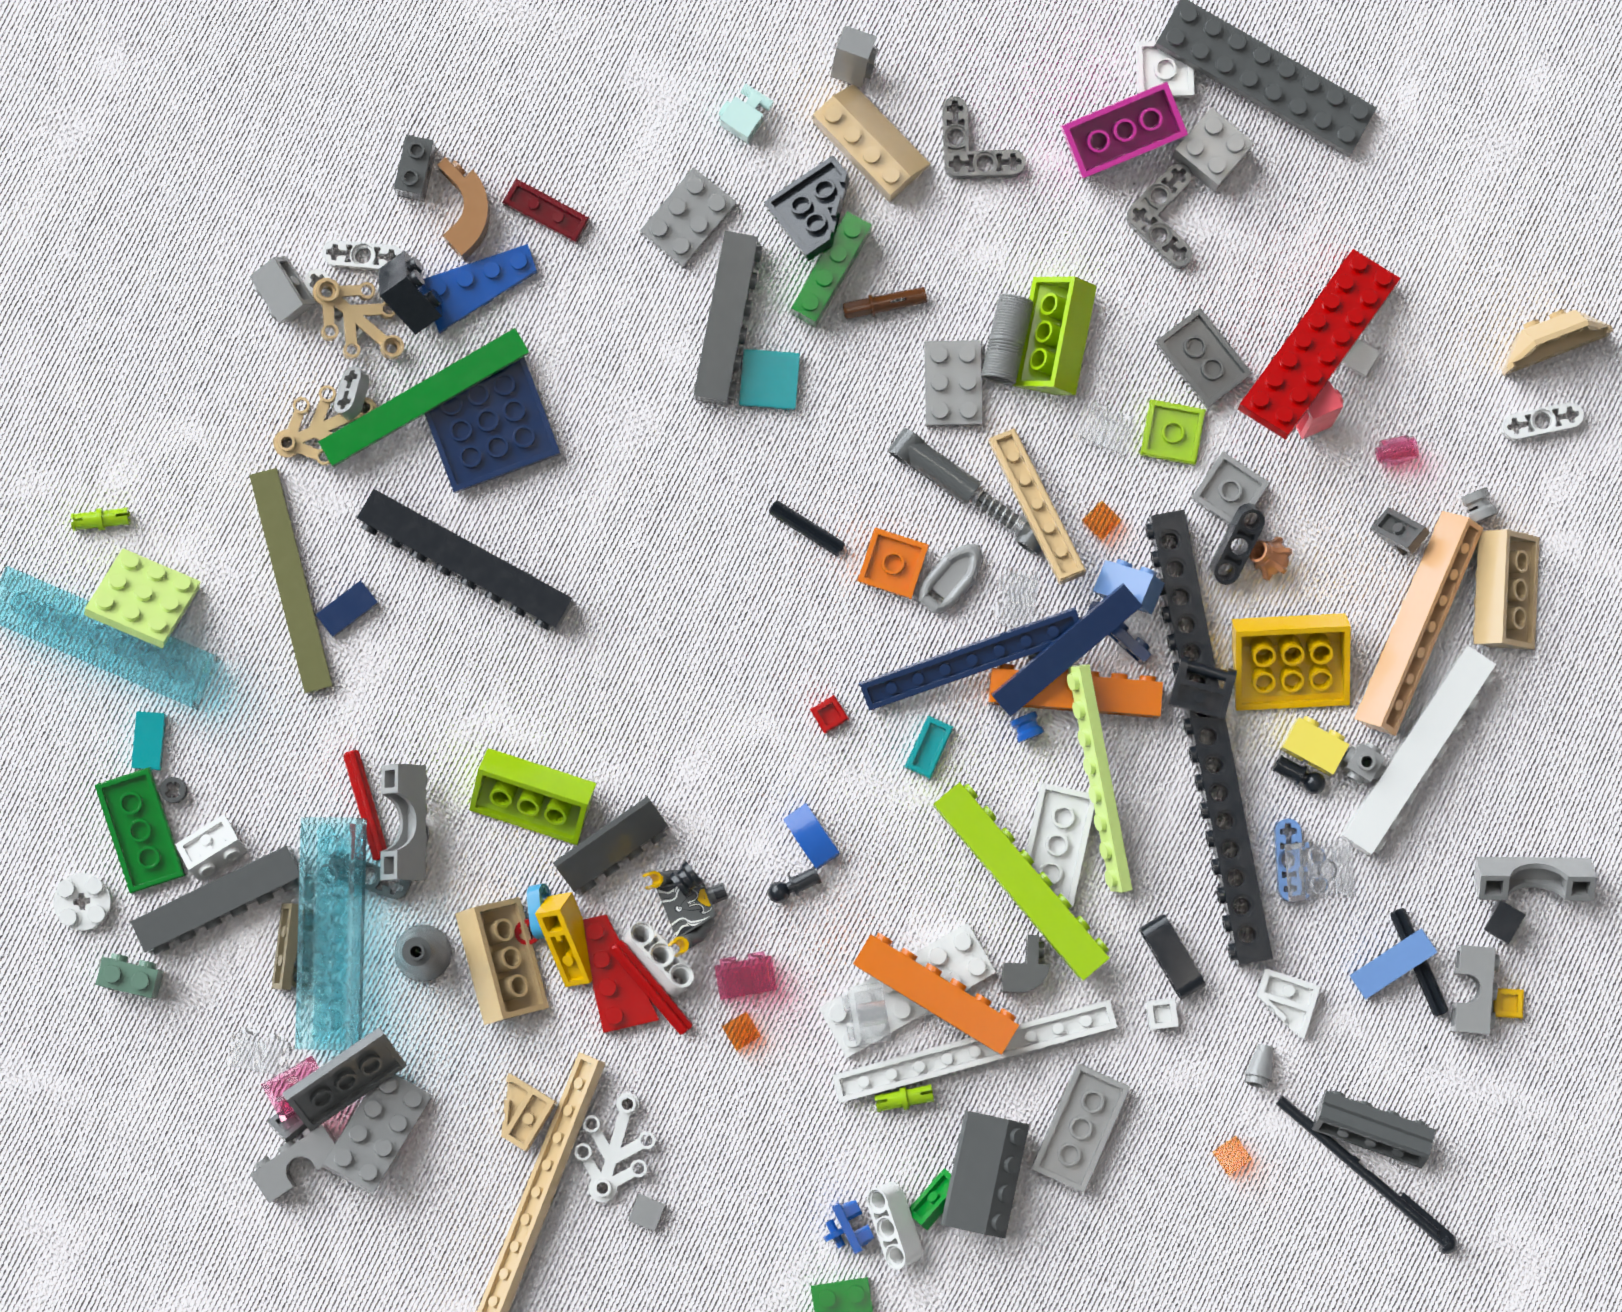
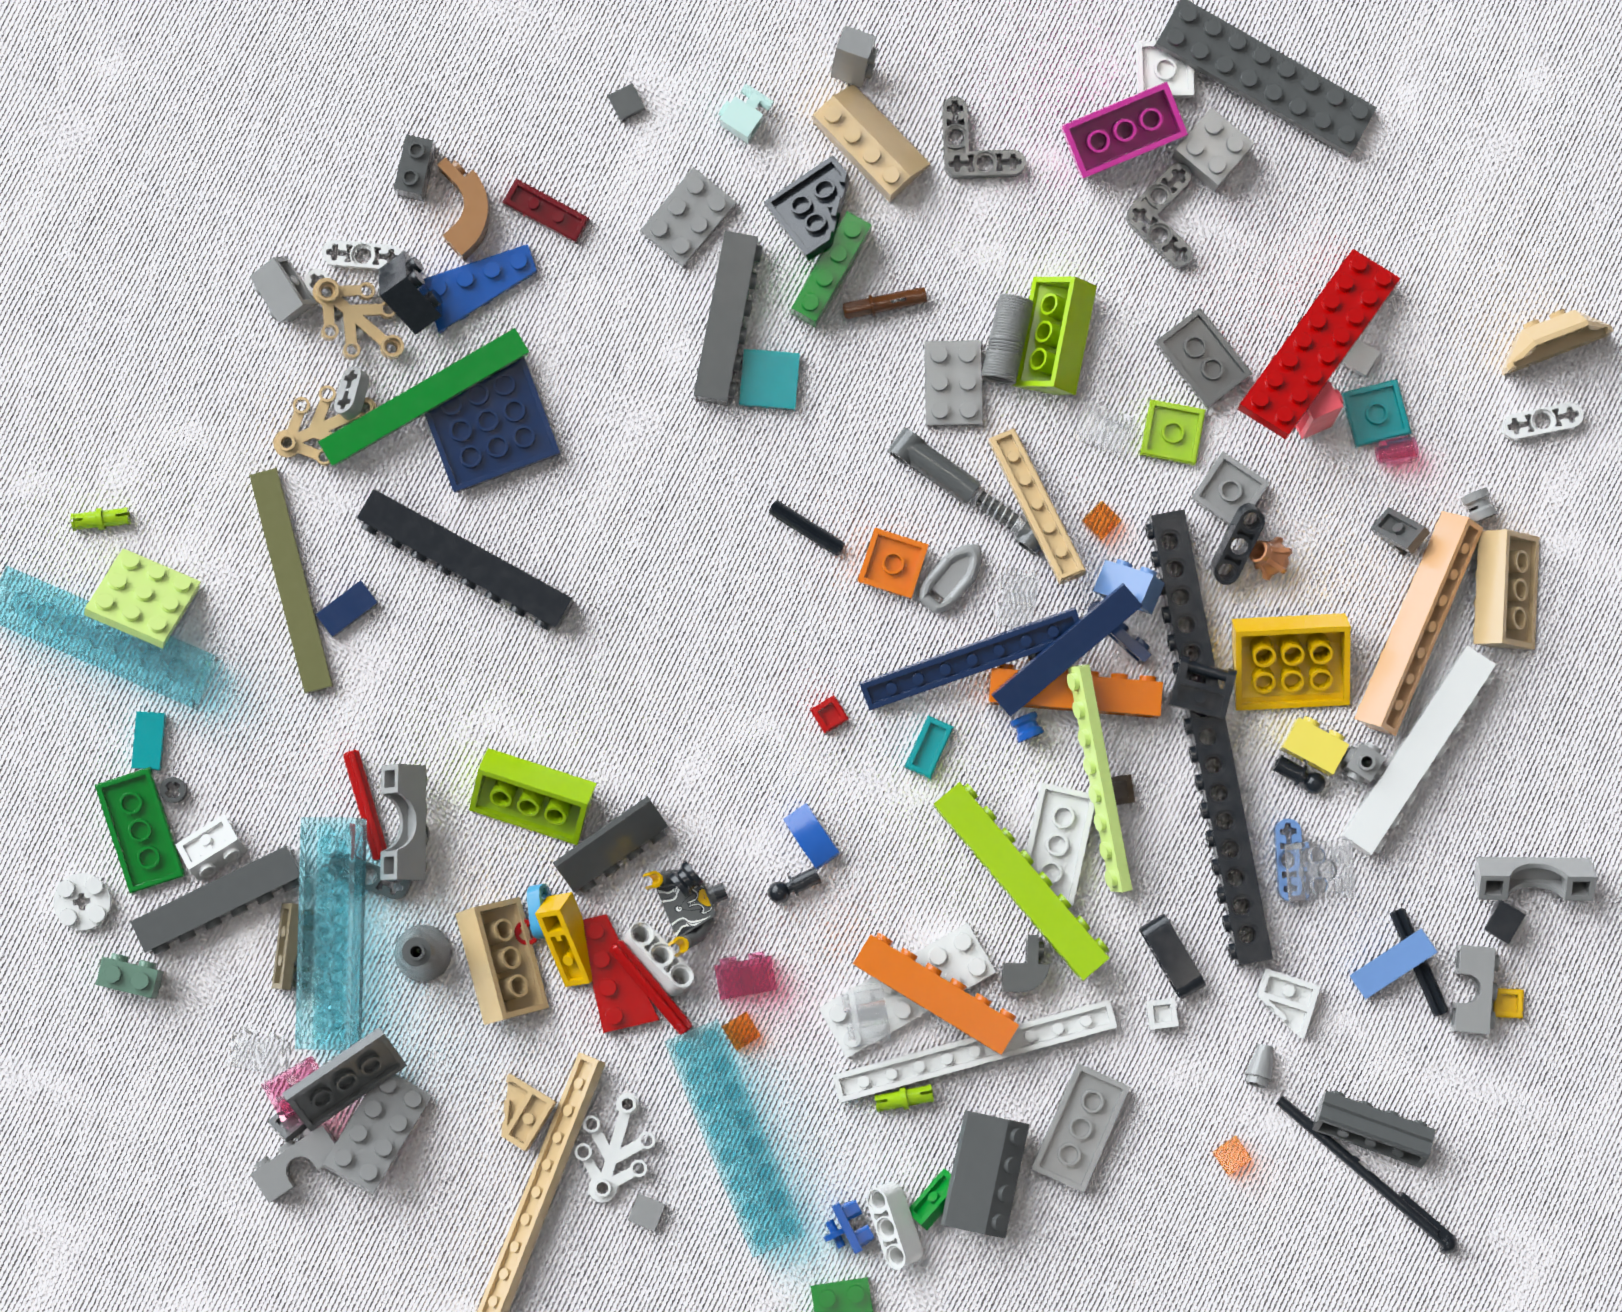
none -> dark grey tile [607,83,645,122]
none -> clear light blue brick [664,1019,807,1258]
none -> dark brown plate [1111,774,1135,806]
none -> teal tile [1341,379,1411,448]

